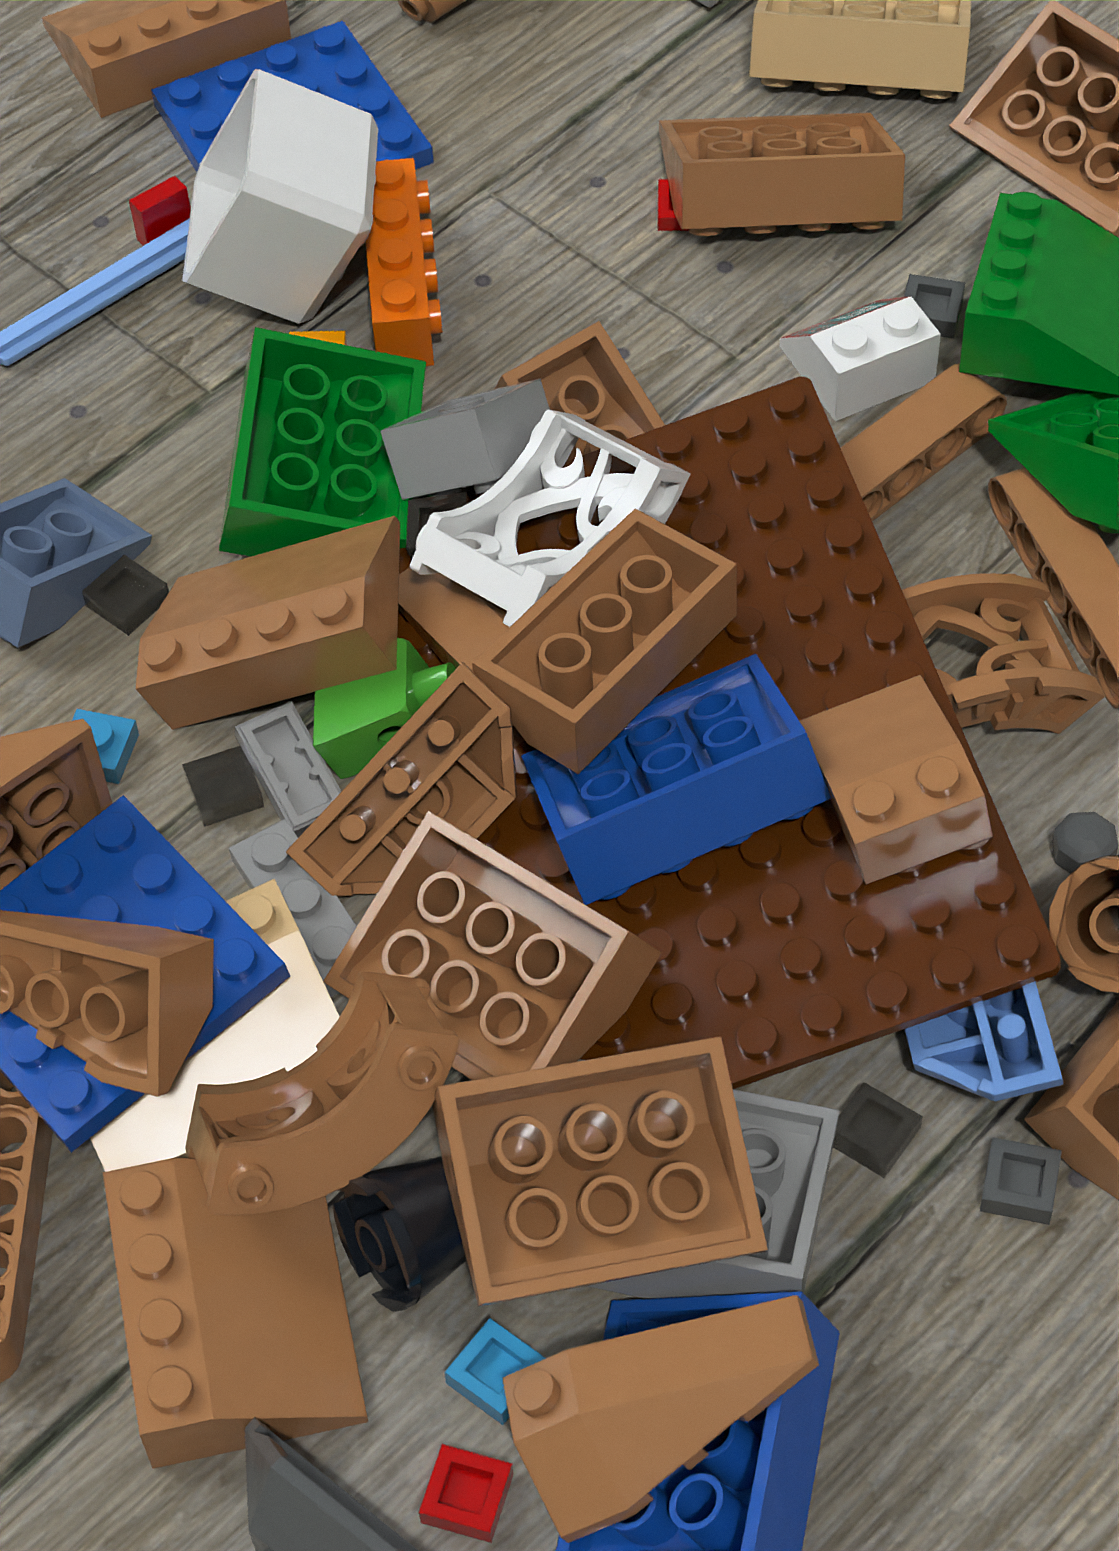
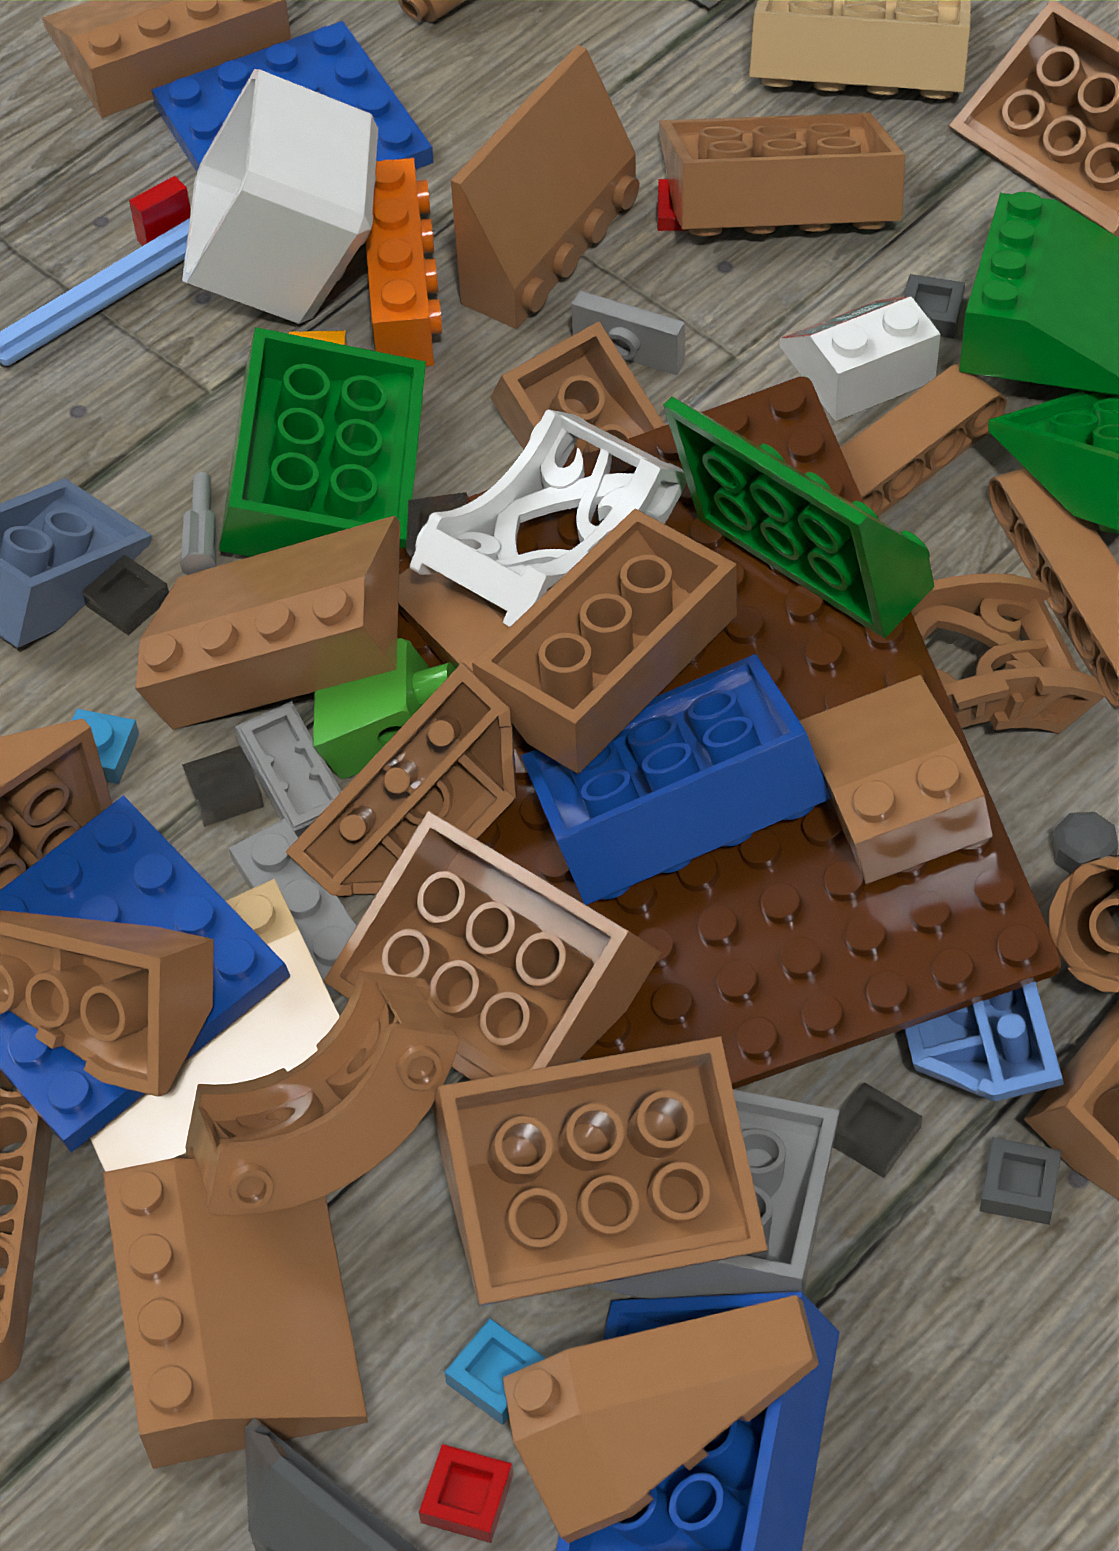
black cone [333,1156,467,1312] -> none
light grey brick [380,379,550,504] -> none
none -> light grey axle [180,472,217,575]
none -> medium nougat slope [451,45,639,329]
none -> light grey plate [571,290,685,375]
none -> green slope [663,396,935,639]

